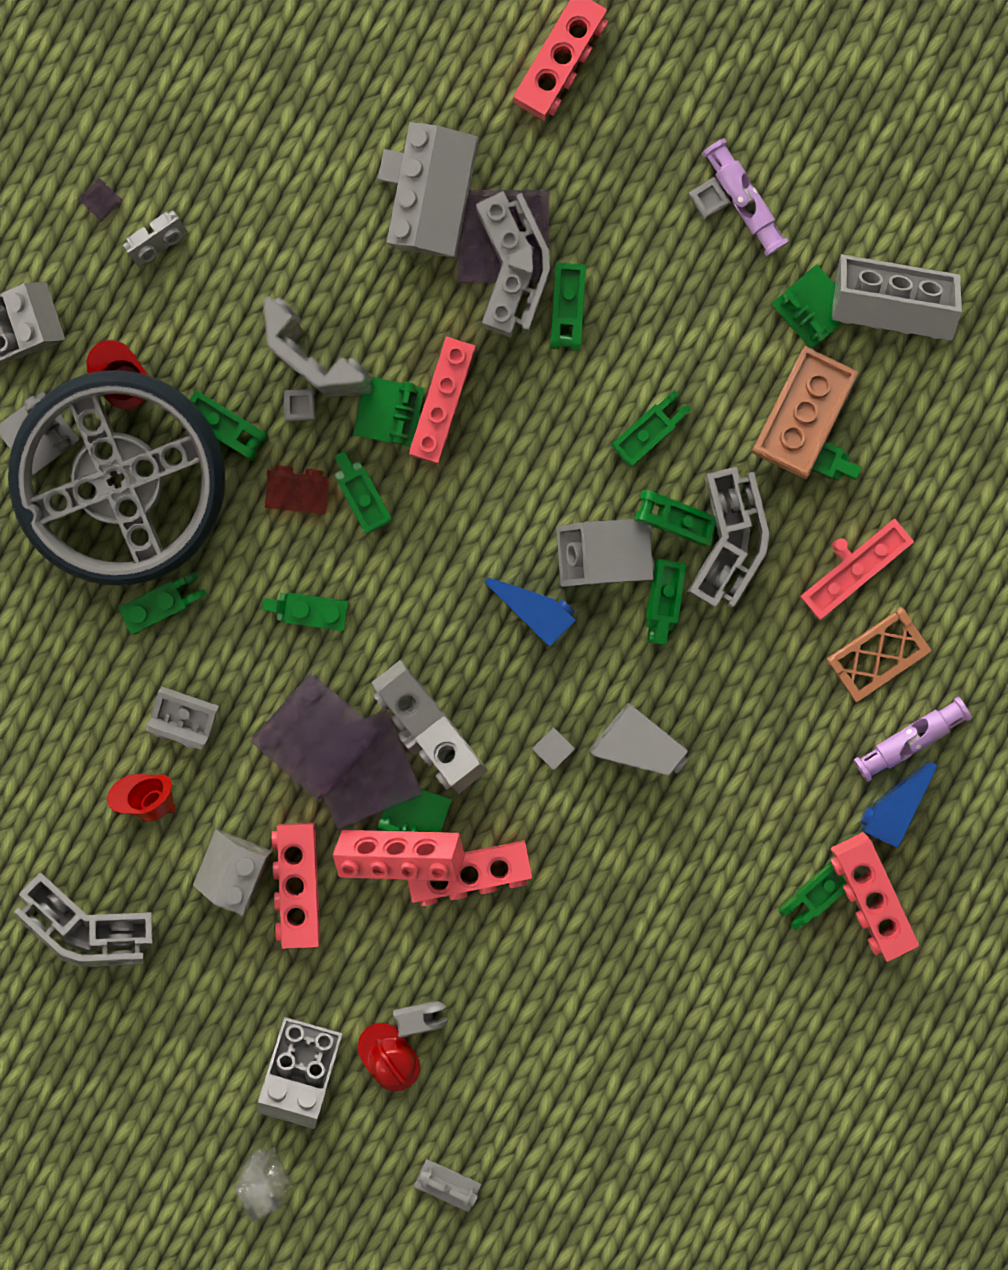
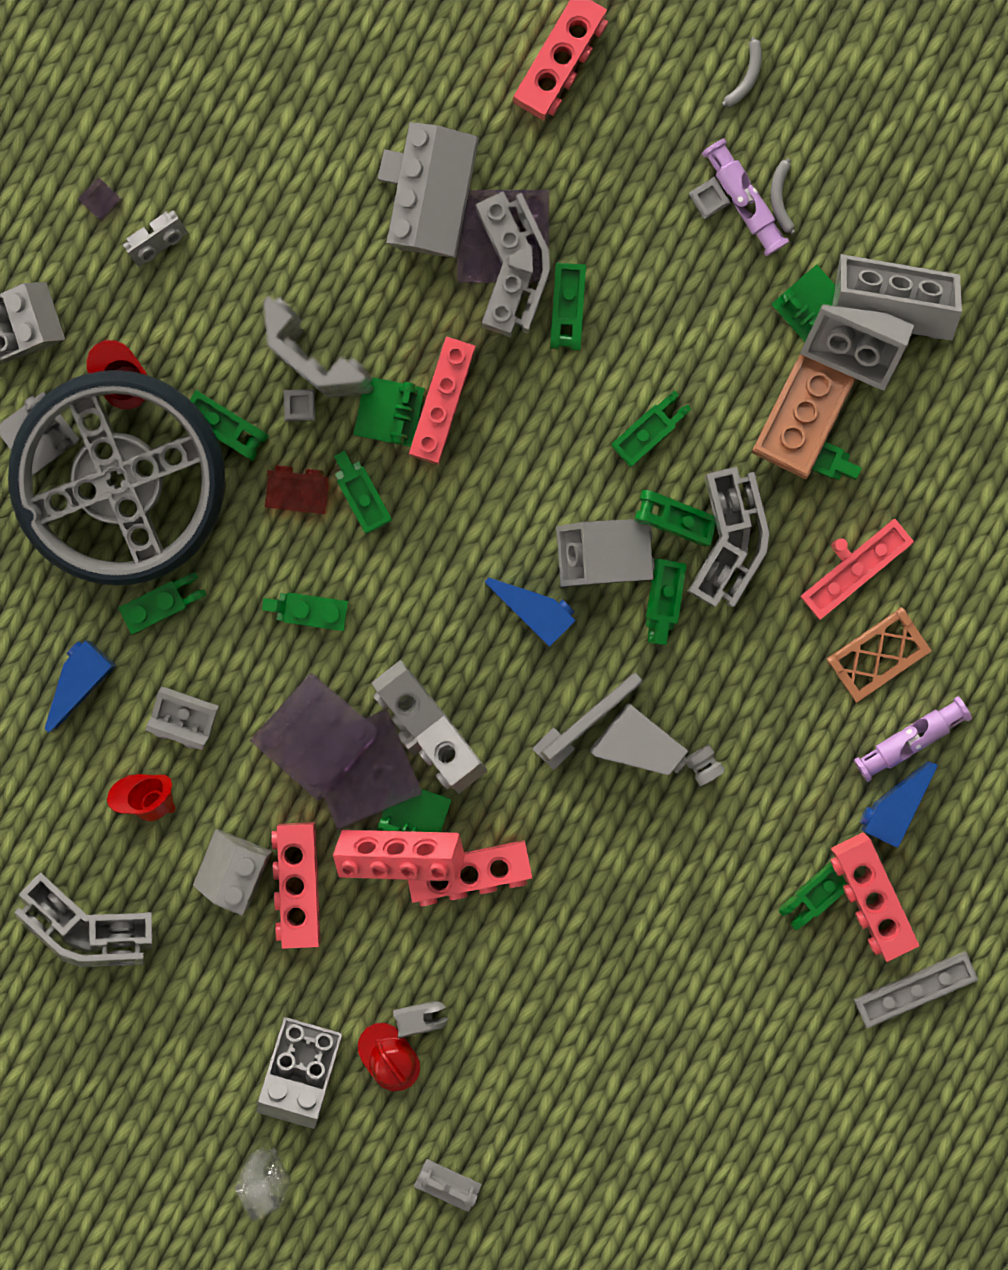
none -> blue slope [44,641,116,733]
none -> light grey tile [540,672,642,761]
none -> light grey wheel [686,744,726,786]
none -> light grey piece [722,37,762,107]
none -> light grey piece [770,158,795,234]
none -> light grey slope [800,305,915,391]
none -> light grey tile [854,951,978,1028]

